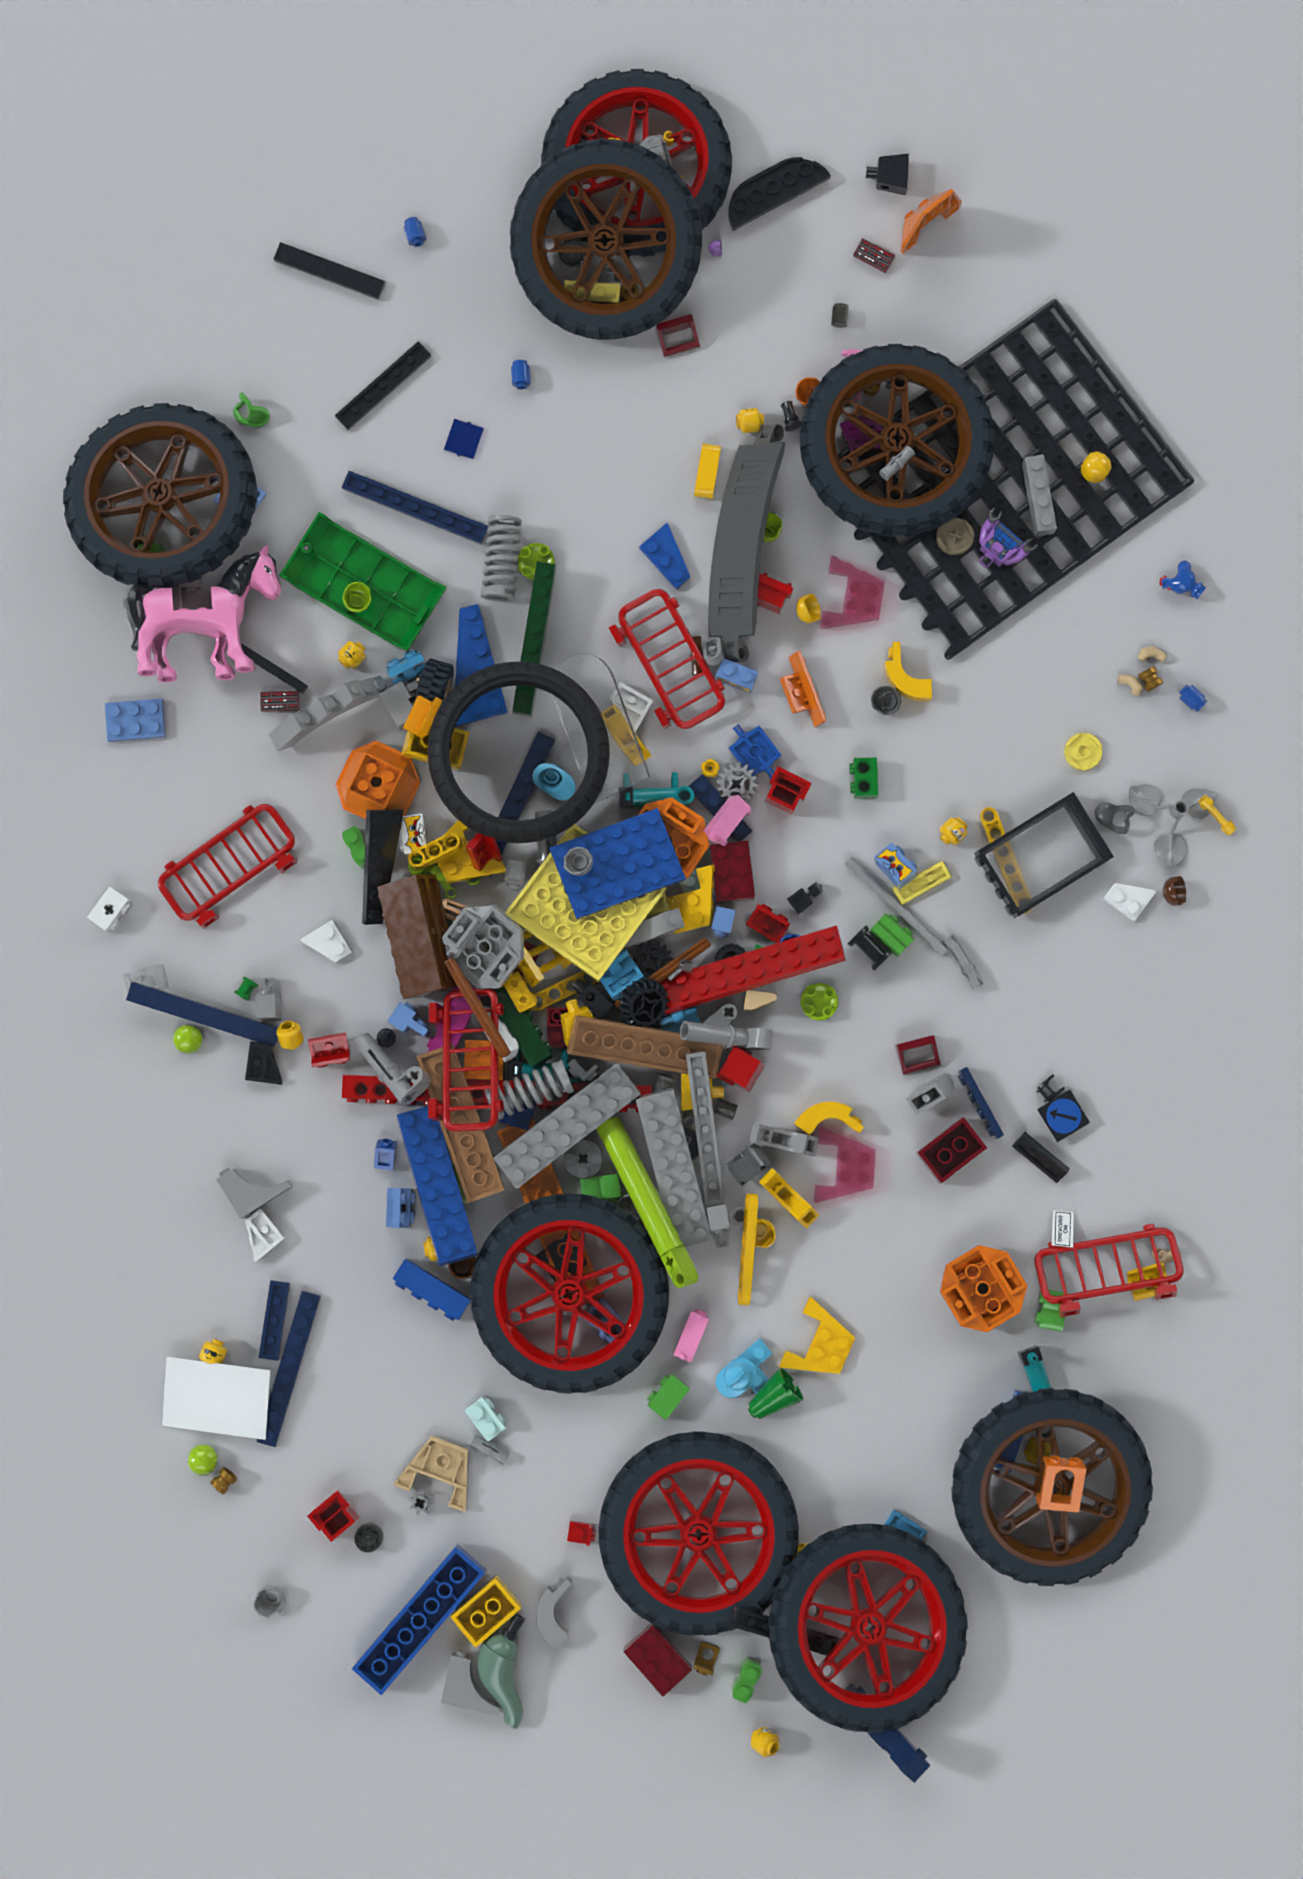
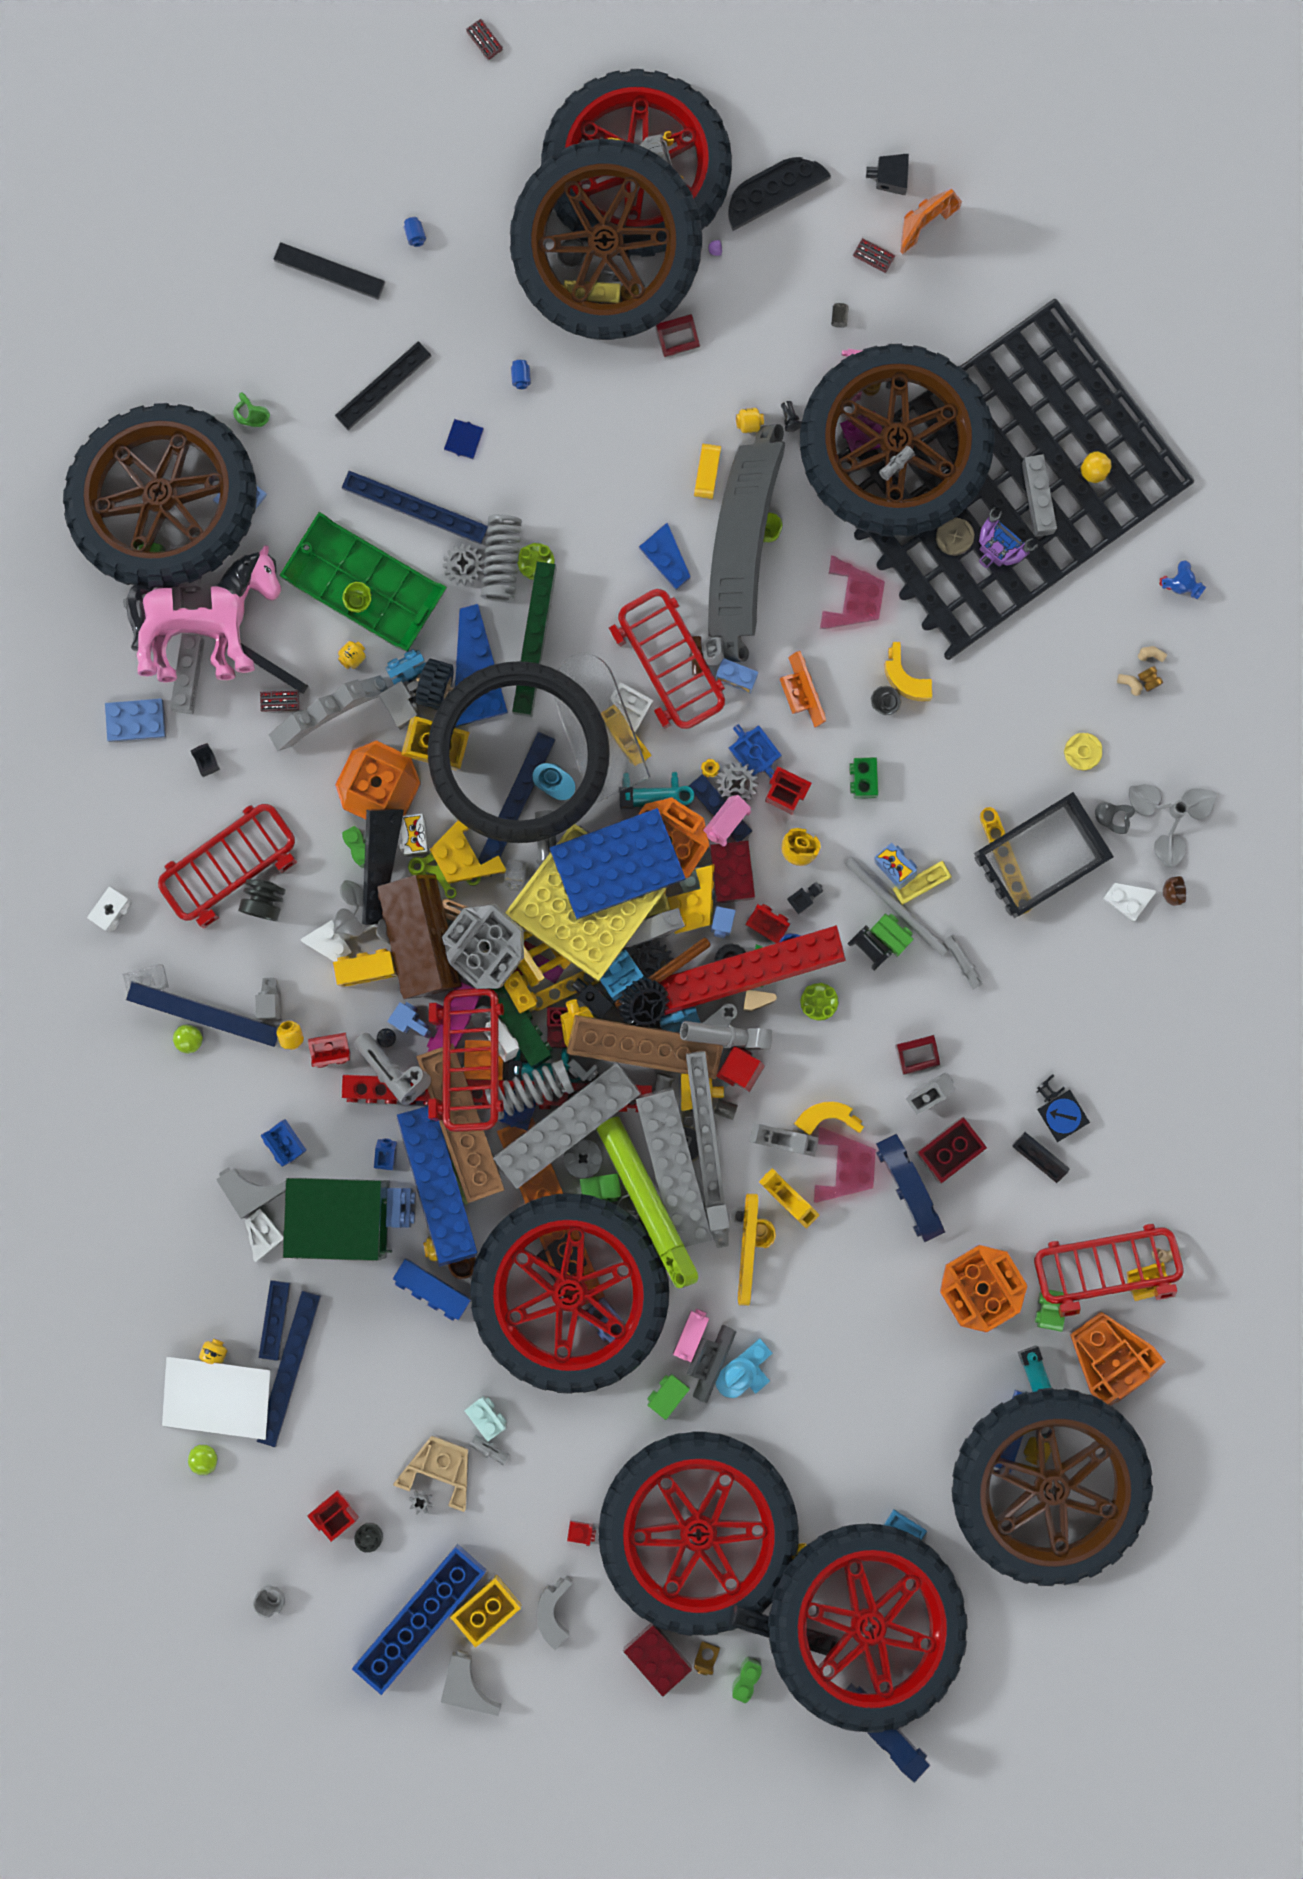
pearl gold wheel [210,1467,238,1495] -> none
green bush [234,976,258,1001] -> none
black wing [245,1041,283,1085] -> none
light orange panel [403,695,443,738] -> none
yellow beam [408,833,462,870] -> none
dark orange axle [444,958,511,1058] -> none
red bracket [466,833,502,871] -> none
sand green animal [477,1613,525,1729] -> none
light grey hair [564,847,593,876] -> none
flat silver hand [668,959,693,981] -> none
dark grey brick [727,1143,772,1187] -> none
green cone [748,1368,804,1419] -> none
yellow head [751,1727,780,1757] -> none
red plate [757,572,794,615] -> none
yellow wing [779,1297,855,1374] -> none
orange hair [796,377,820,407] -> none
yellow hair [796,593,821,624] -> none
yellow head [939,817,968,845] -> none
dark blue plate [957,1067,1004,1139] -> none
orange panel [1036,1455,1086,1513] -> none
white sticker [1052,1210,1074,1247] -> none
blue brick [1179,684,1208,712] -> none
yellow bar [1198,795,1236,835] -> none
none -> light grey brick [170,633,205,714]
none -> black bracket [191,743,220,777]
none -> pearl dark grey wheel [238,879,286,921]
none -> blue bracket [261,1119,307,1167]
none -> dark green piece [283,1178,392,1261]
none -> yellow brick [333,949,398,987]
none -> light grey plant [334,880,390,944]
none -> light grey gear [443,544,484,586]
none -> tile [466,19,503,60]
none -> magenta sticker [532,954,564,984]
none -> dark grey bracket [686,1325,737,1403]
none -> yellow cylinder [781,828,821,866]
none -> dark blue brick [876,1133,945,1243]
none -> orange wedge [1070,1312,1166,1406]

